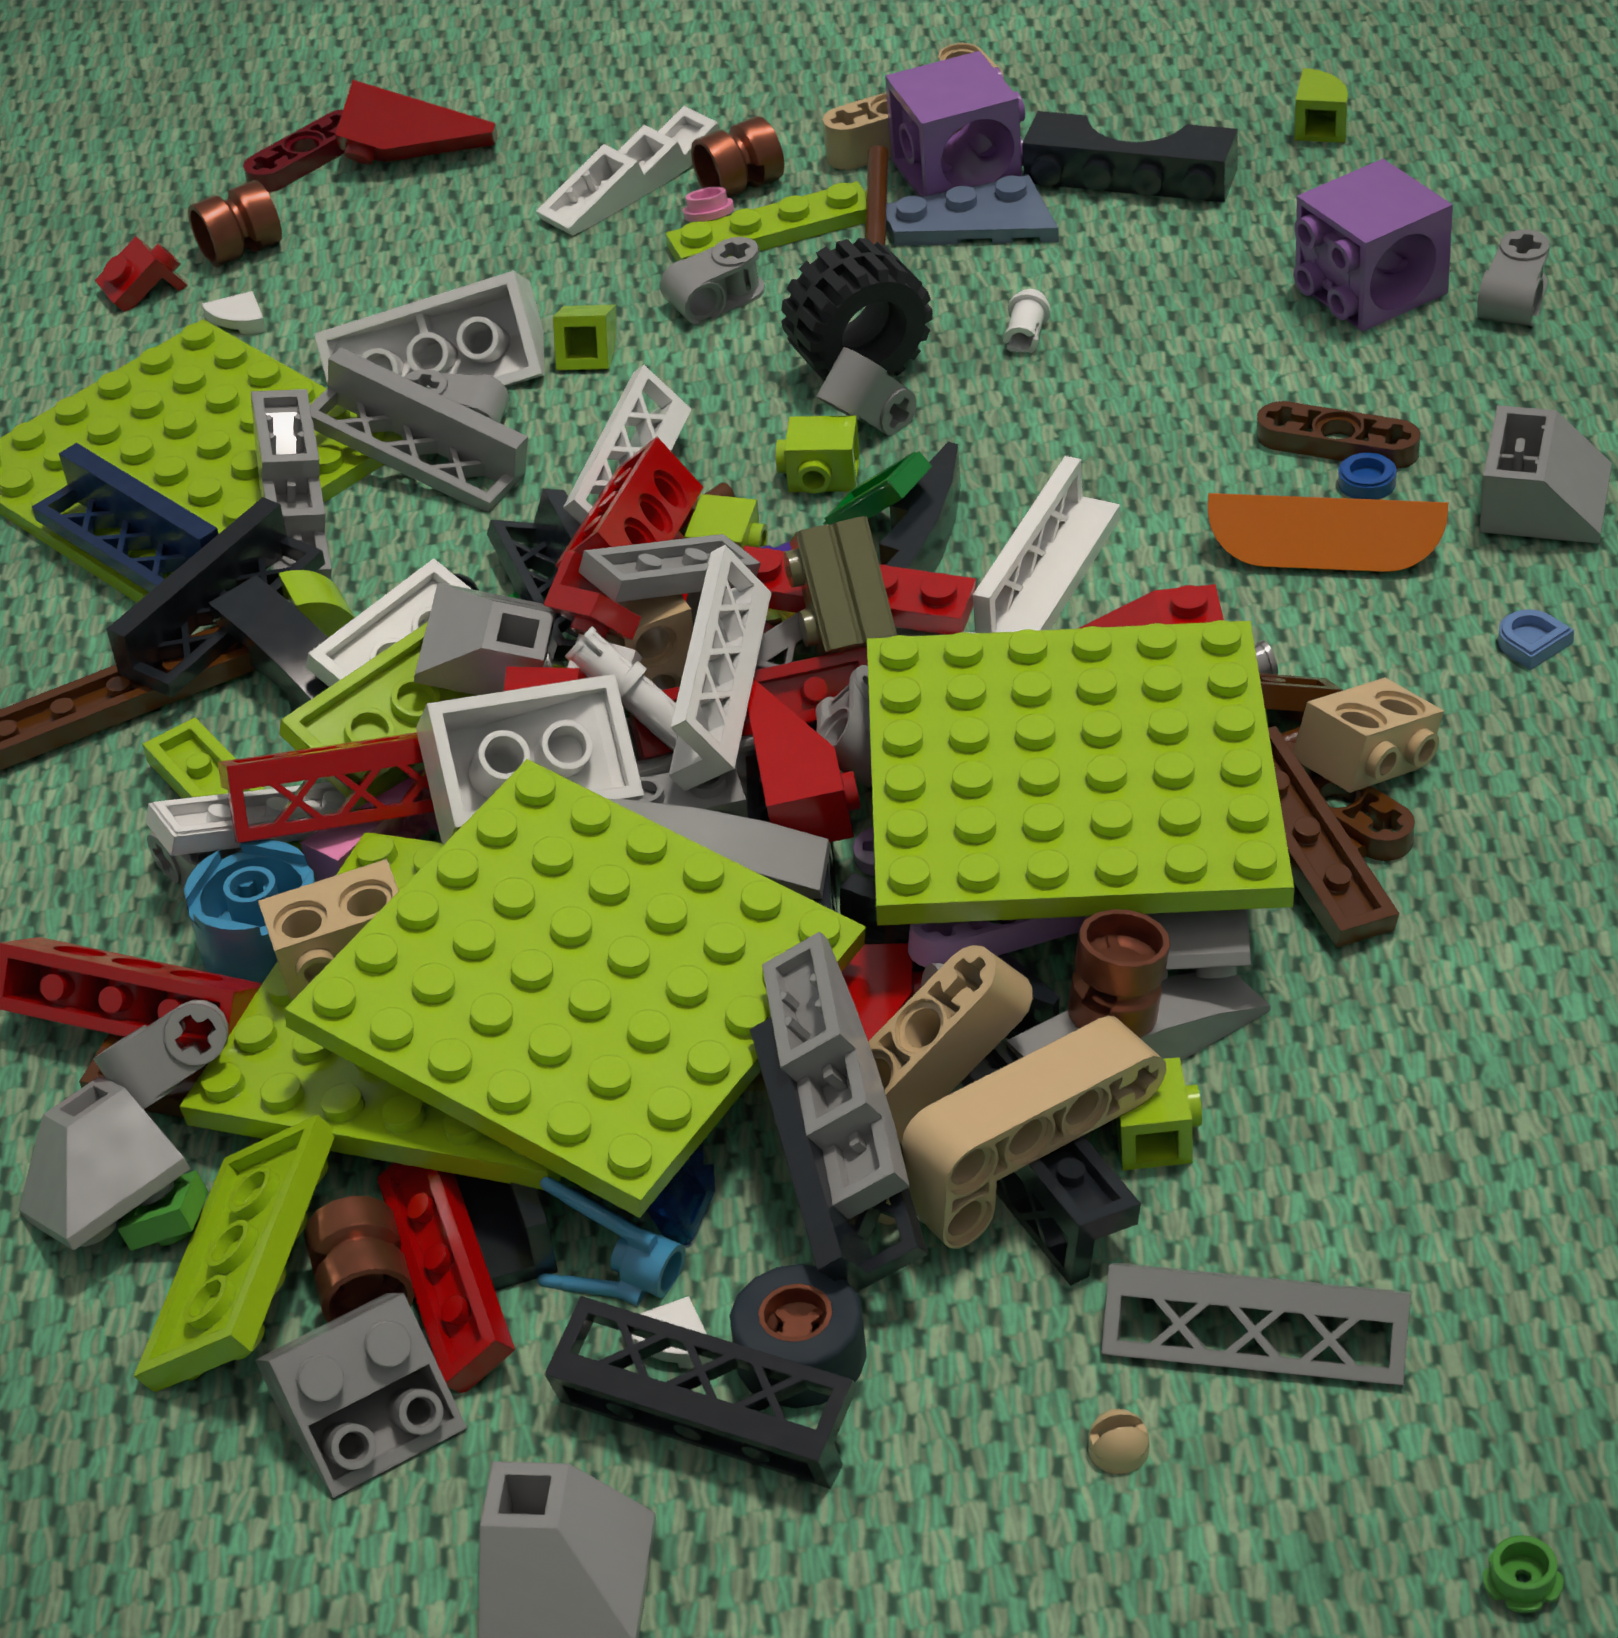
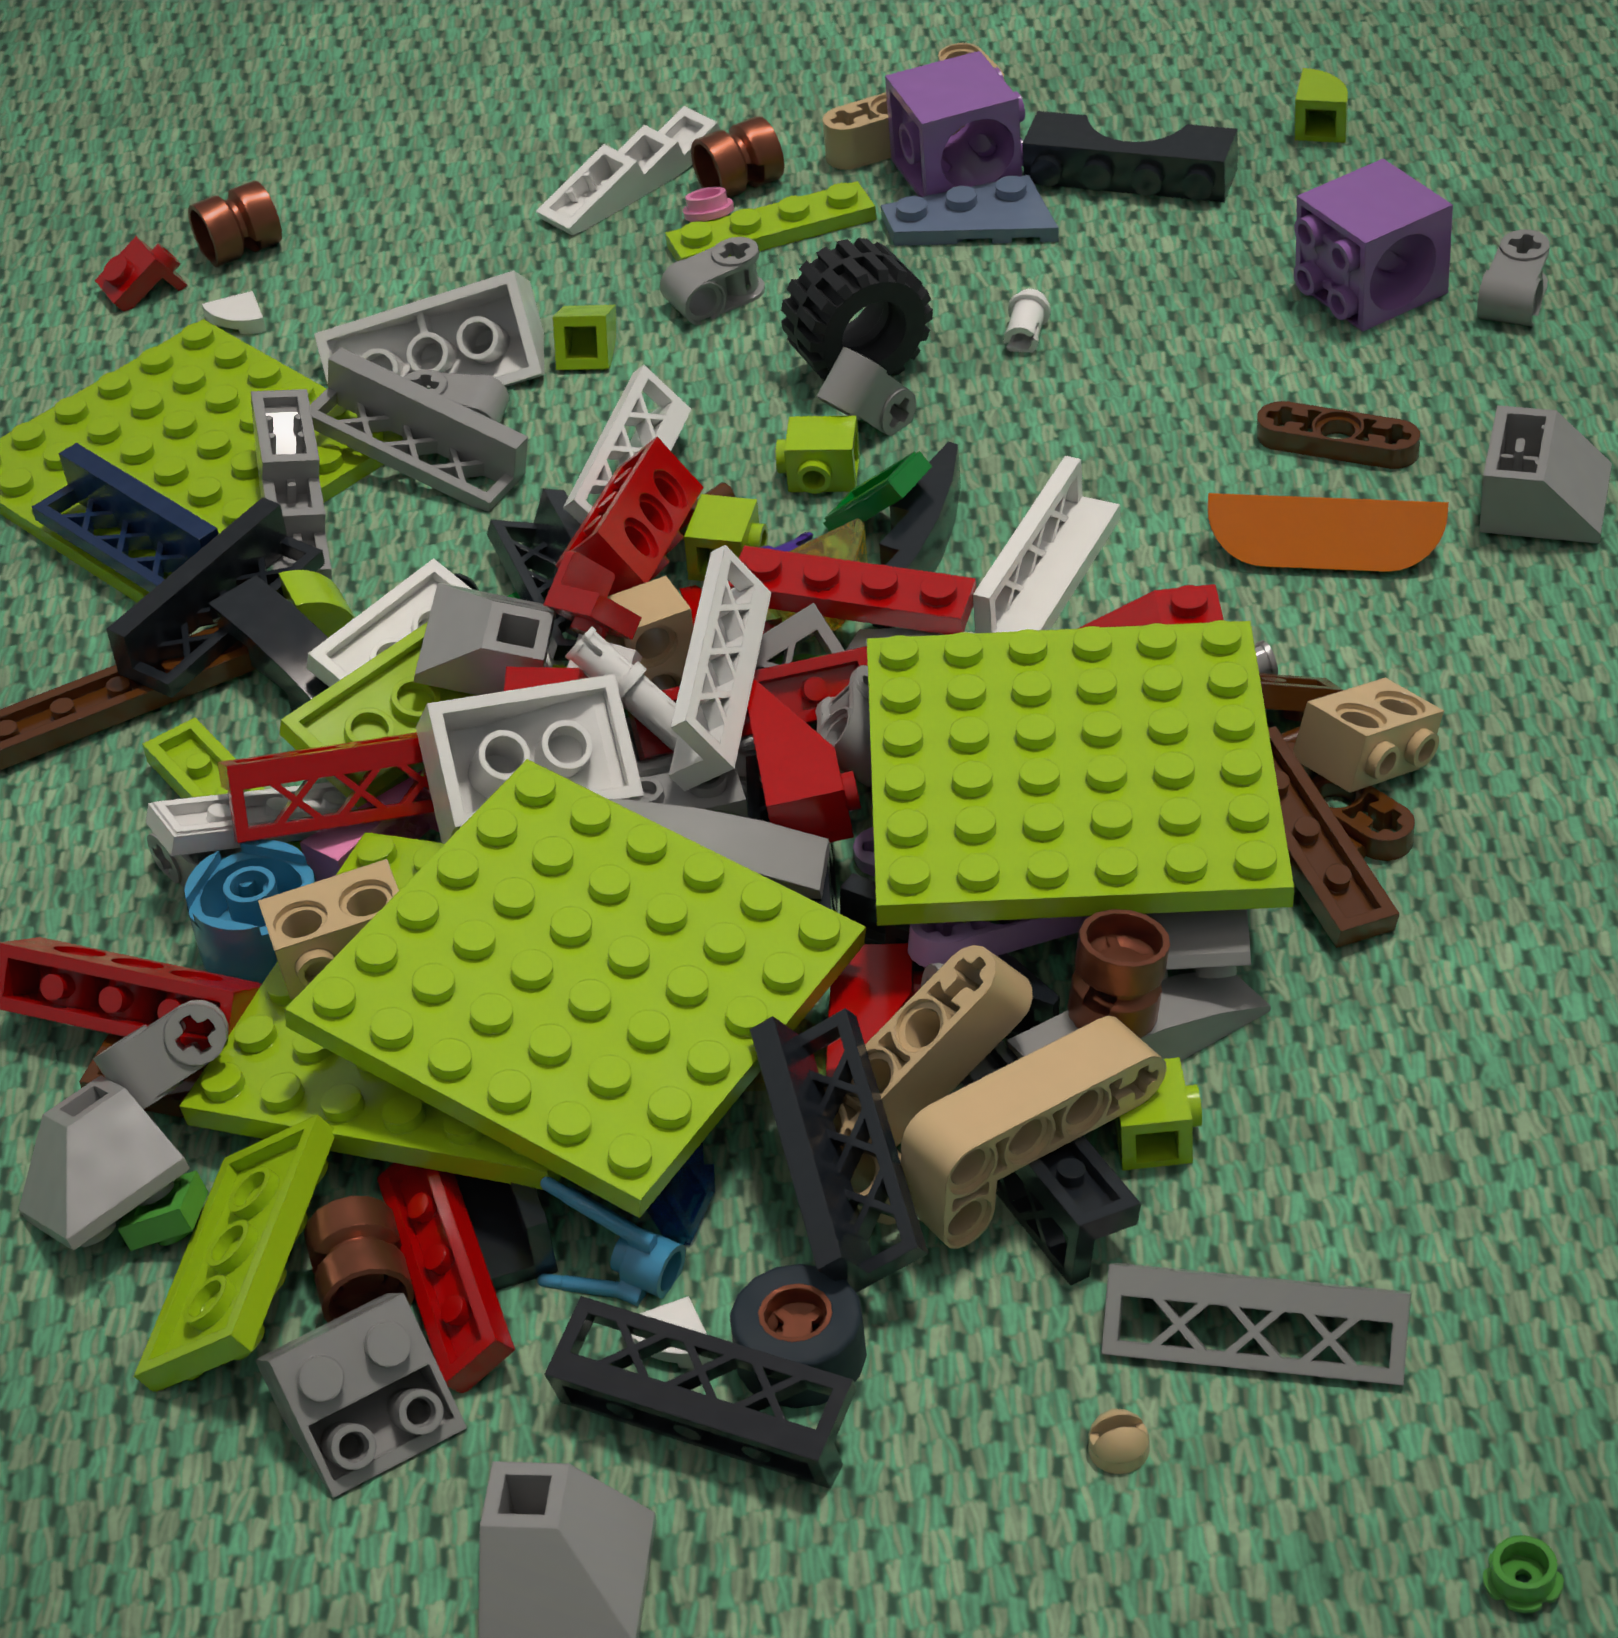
dark red beam [243,109,344,192] -> none
red slope [335,80,498,165] -> none
light grey piece [578,534,761,627] -> none
light grey slope [762,931,910,1219] -> none
olive brick [783,516,897,656] -> none
reddish brown bar [865,145,888,246] -> none
blue tile [1338,453,1397,499] -> none
medium blue tile [1498,609,1574,670] -> none

